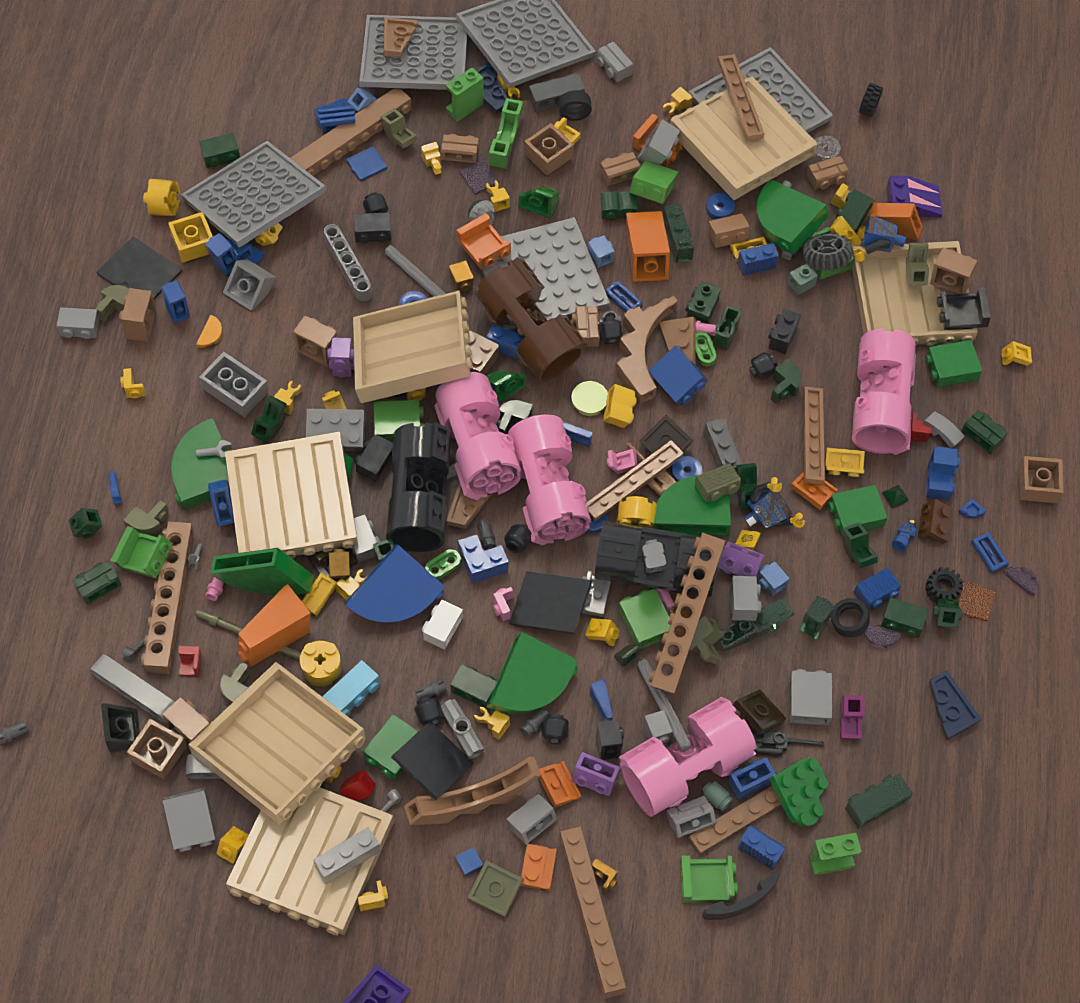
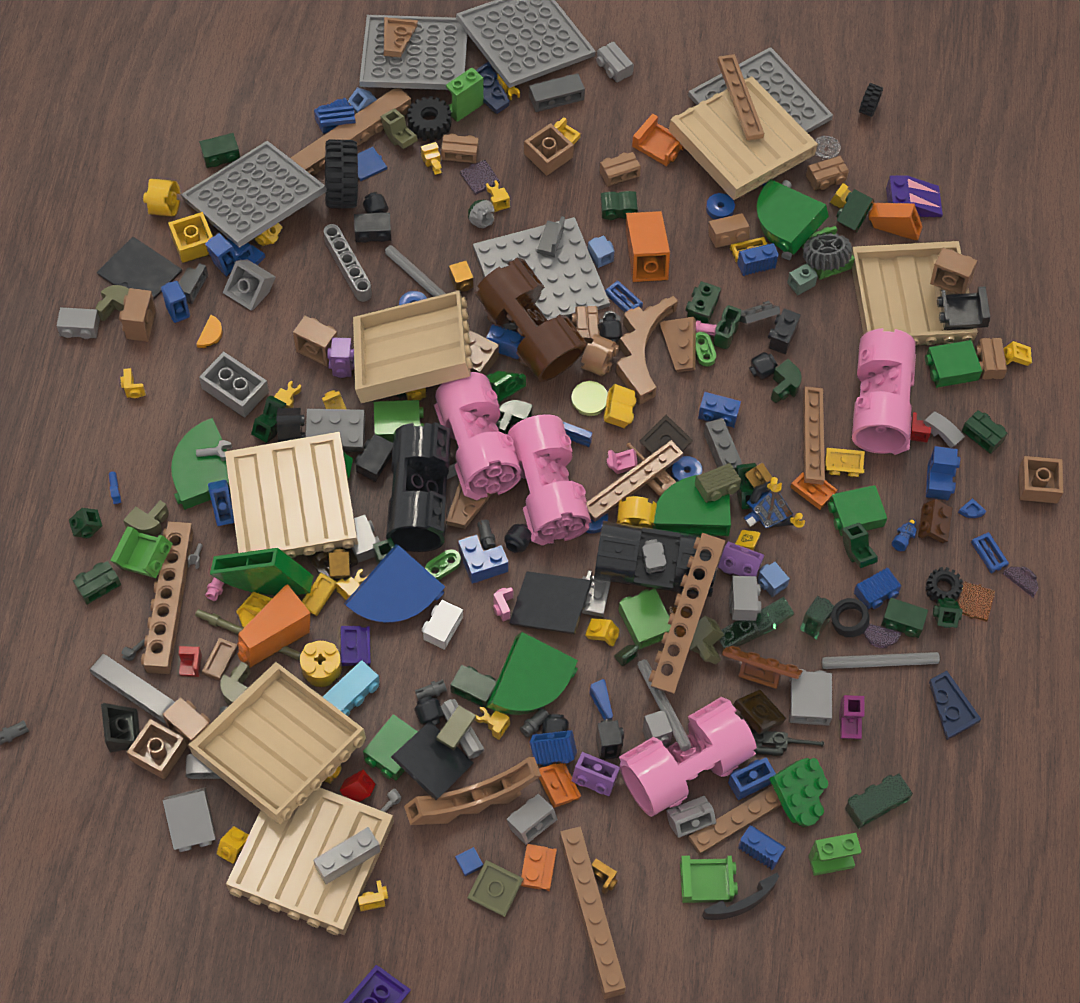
orange panel [457,213,511,270] -> none
bright green arch [489,98,523,169] -> none
green slope [518,186,559,218] -> none
black tyre [558,90,592,121] -> none
bright green brick [629,161,678,204] -> none
light grey slope [637,119,680,164] -> none
blue brick [649,345,709,406] -> none
bright pink pin [654,588,676,611] -> none
yellow piece [663,87,693,117] -> none
clear green brick [663,204,694,262] -> none
sand green brick [702,781,733,811] -> none
yellow plate [829,216,862,247] -> none
torso [854,215,906,262] -> none
dark green slope [882,485,909,508] -> none
olive brick [906,243,929,285] -> none
none -> dark grey panel [179,263,208,304]
none -> medium nougat tile [202,638,238,681]
none -> yellow slope [236,592,273,627]
none -> black brick [277,408,306,442]
none -> black tyre [325,139,358,208]
none -> dark purple plate [340,626,371,666]
none -> black tyre [408,96,451,142]
none -> tile [436,705,476,750]
none -> blue brick [530,730,577,766]
none -> panel [537,216,565,257]
none -> medium nougat brick [581,334,619,376]
none -> blue brick [698,392,741,428]
none -> dark orange bracket [722,646,803,689]
none -> dark grey plate [740,301,780,324]
none -> pearl gold bracket [745,463,773,488]
none -> light grey axle [822,652,940,669]
none -> medium nougat brick [975,338,1007,379]

